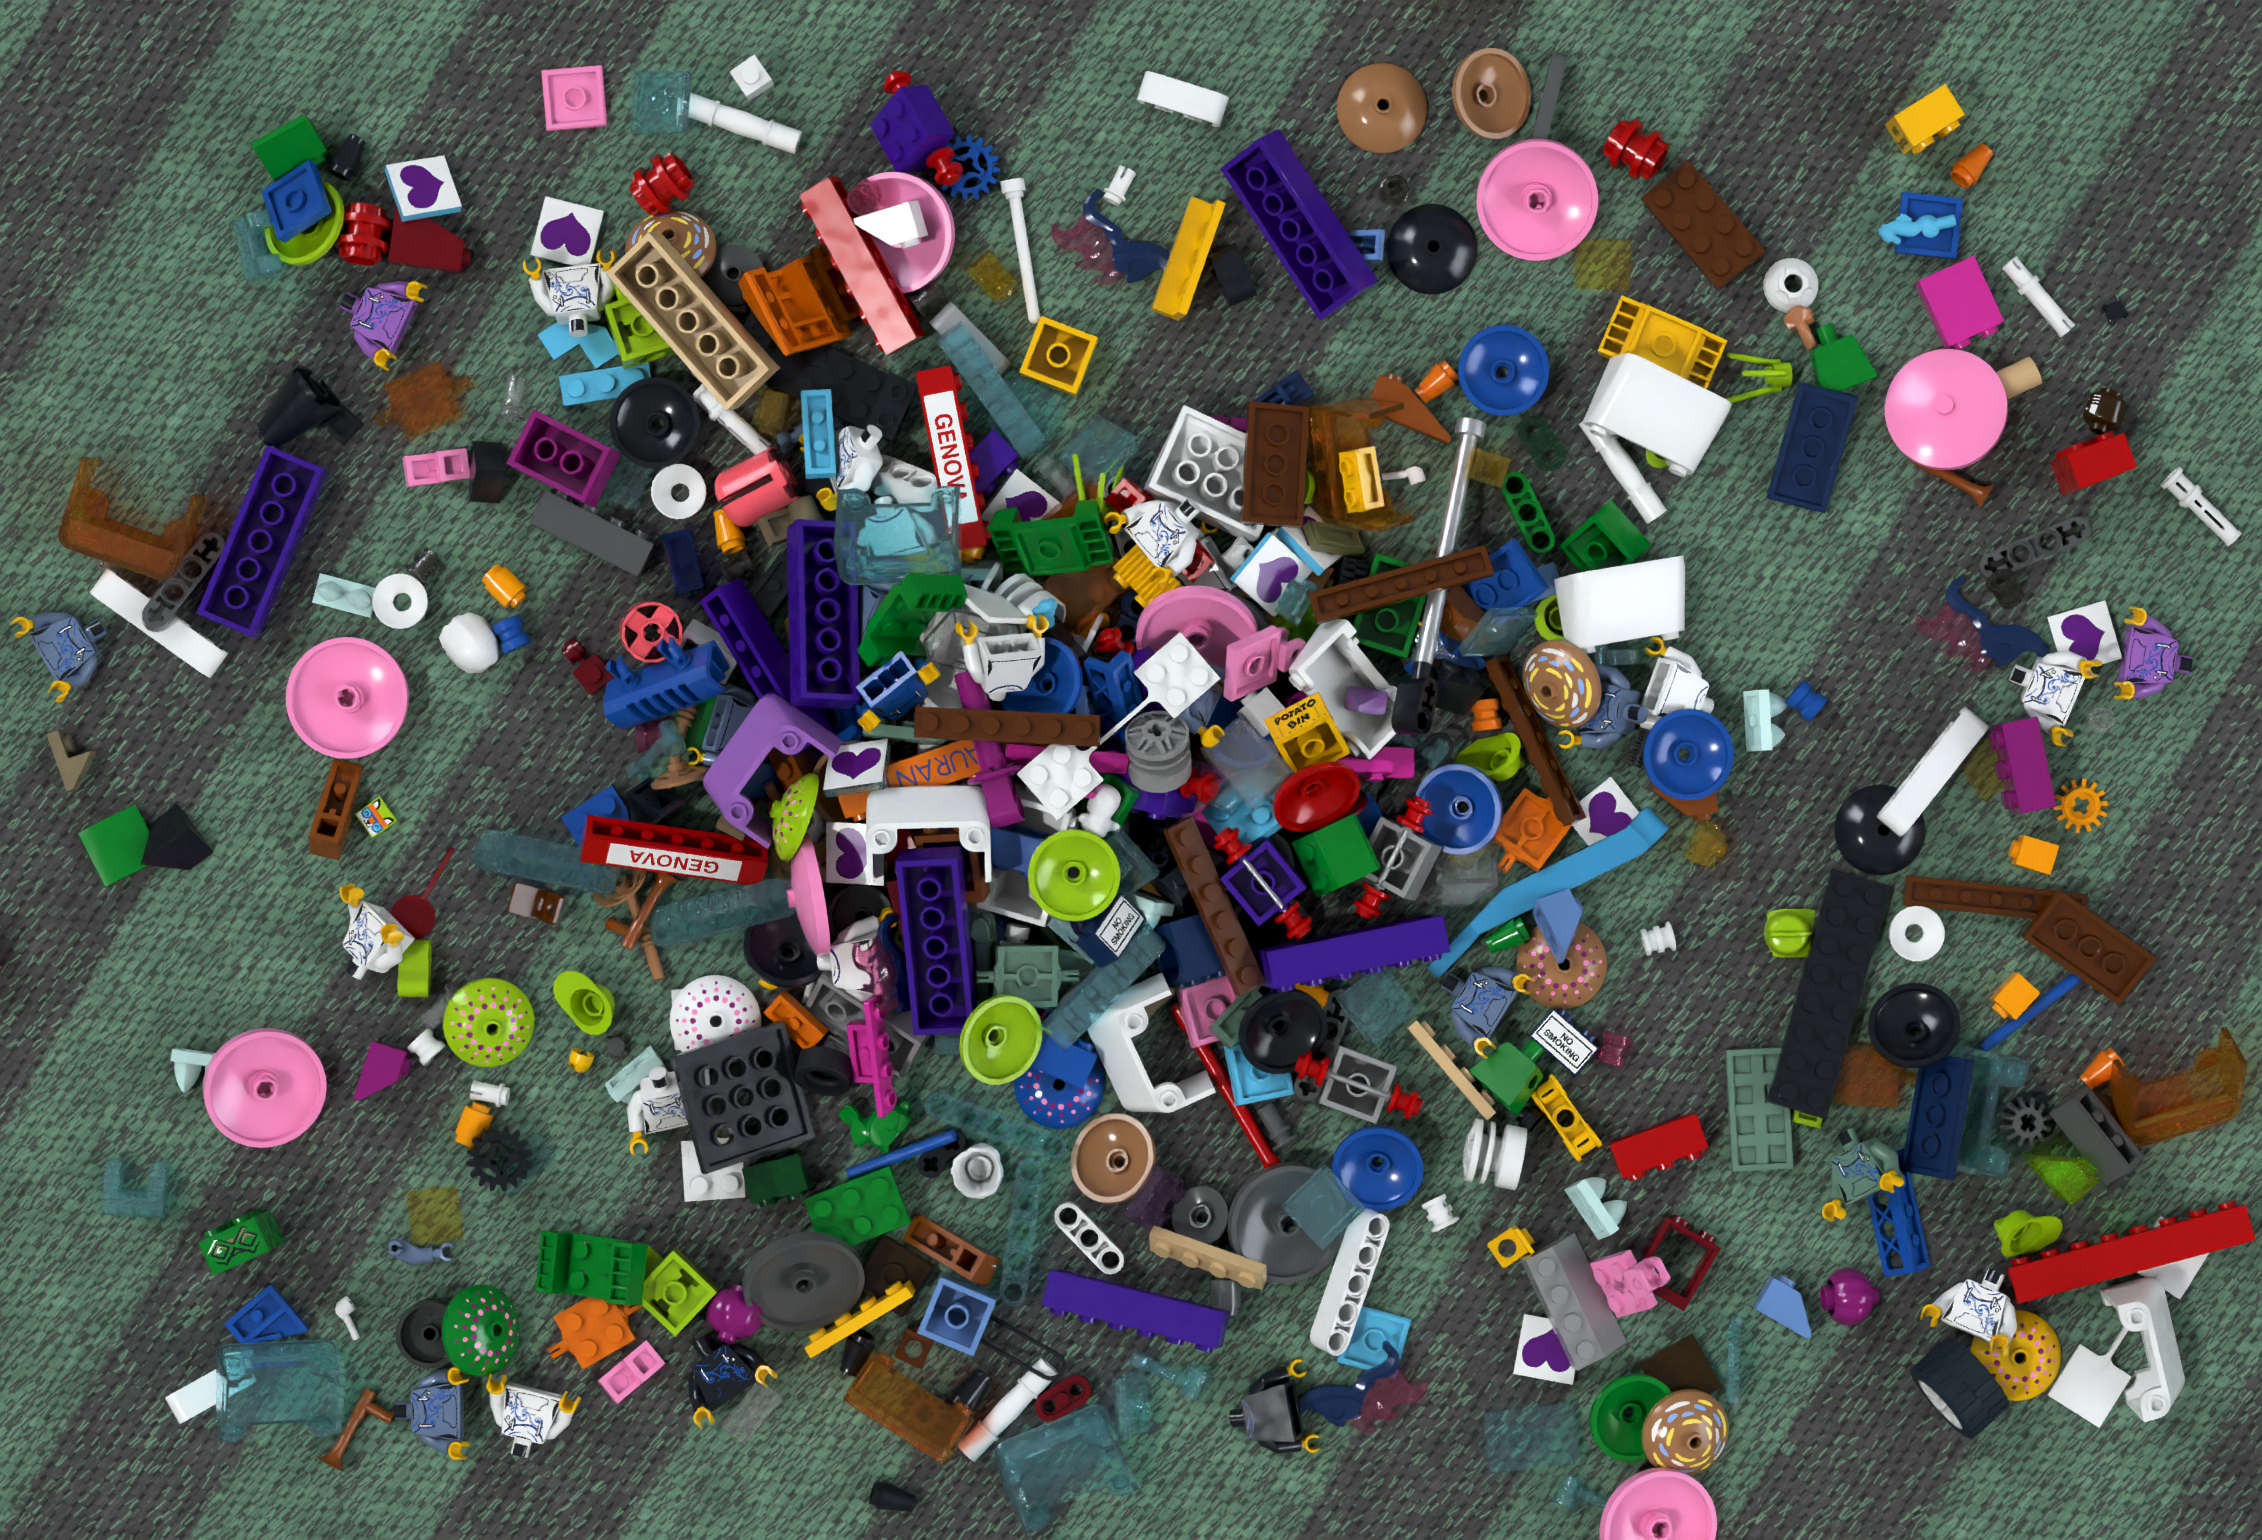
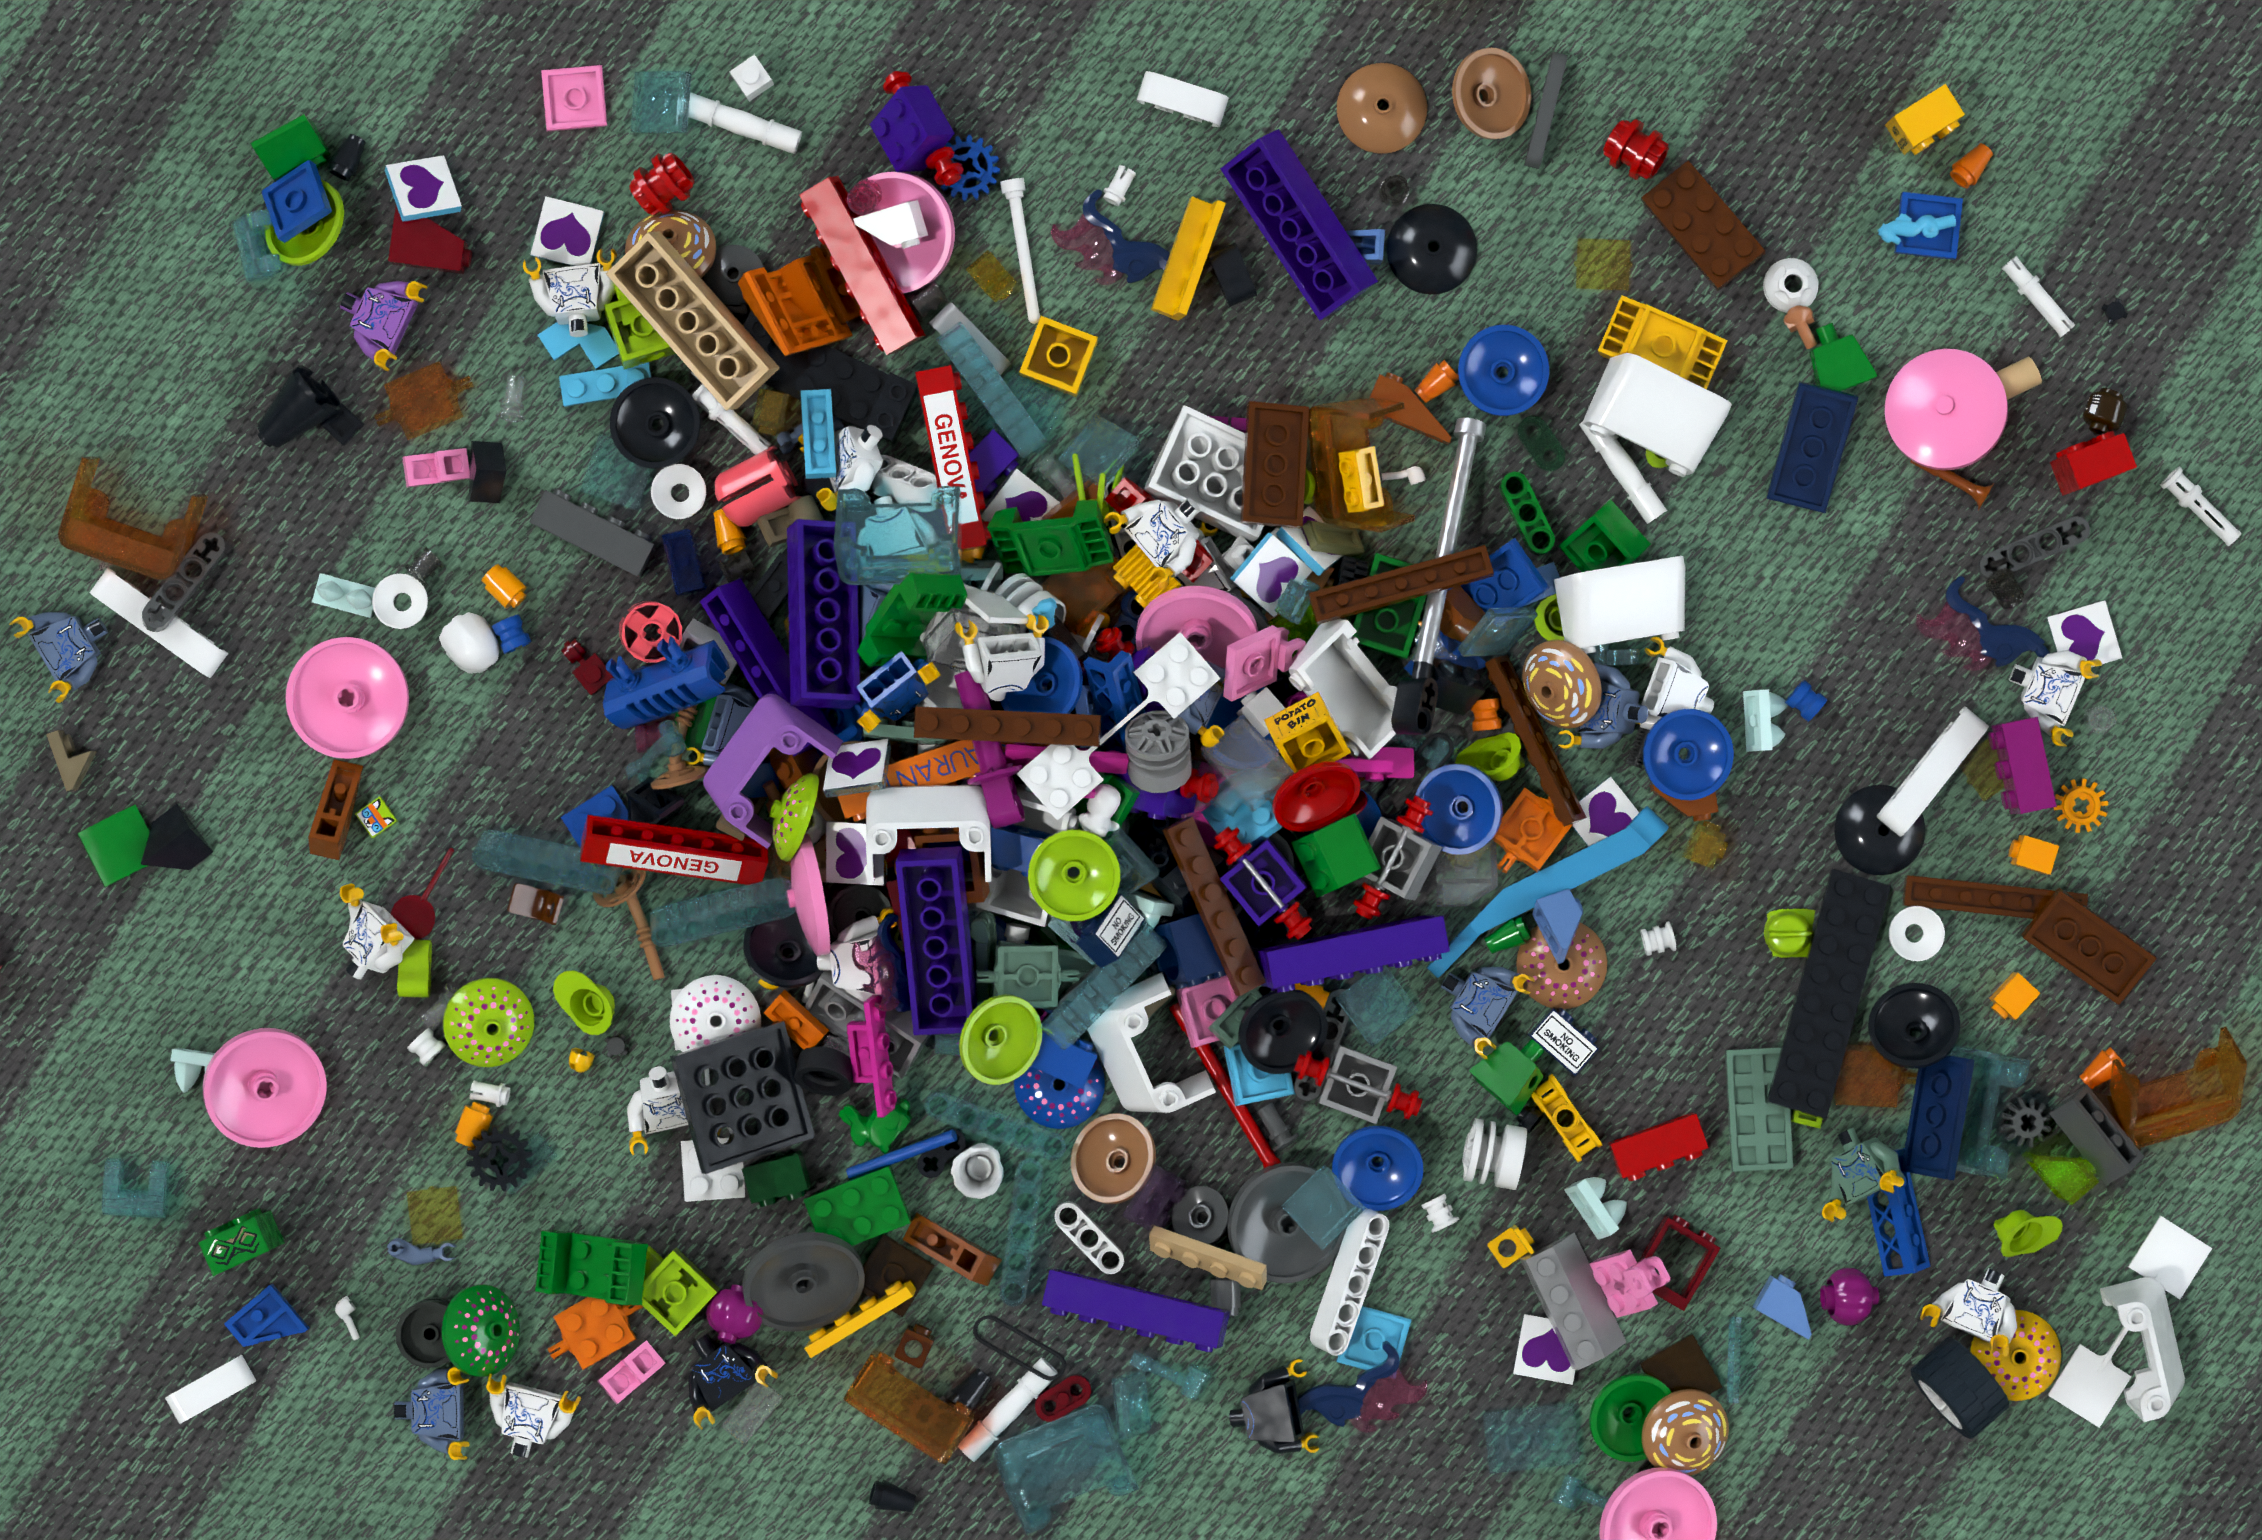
dark purple brick [196,445,329,638] -> none
clear light blue windscreen [216,1340,347,1441] -> none
dark orange piece [316,1387,394,1472] -> none
red piece [334,203,392,266] -> none
magenta slope [353,1040,413,1101] -> none
magenta brick [506,409,621,508] -> none
dark orange piece [605,872,680,951] -> none
light aqua tile [605,1045,668,1104] -> none
black cone [840,1329,875,1376] -> none
medium blue slope [917,1272,999,1356] -> none
dark blue hips [1253,370,1315,406] -> none
medium lavender slope [1344,686,1388,715] -> none
tan plate [1407,1019,1496,1120] -> none
clear yellow brick [1470,446,1511,488] -> none
bright pink dish [1476,139,1598,261] -> none
clear pink wheel [1594,1030,1633,1068] -> none
lime plant [1726,352,1792,403] -> none
dark pink brick [1915,256,2004,350] -> none
blue bar [1978,973,2082,1053] -> none
red brick [2005,1200,2256,1304] -> none
medium lavender torso [2114,606,2193,700] -> none

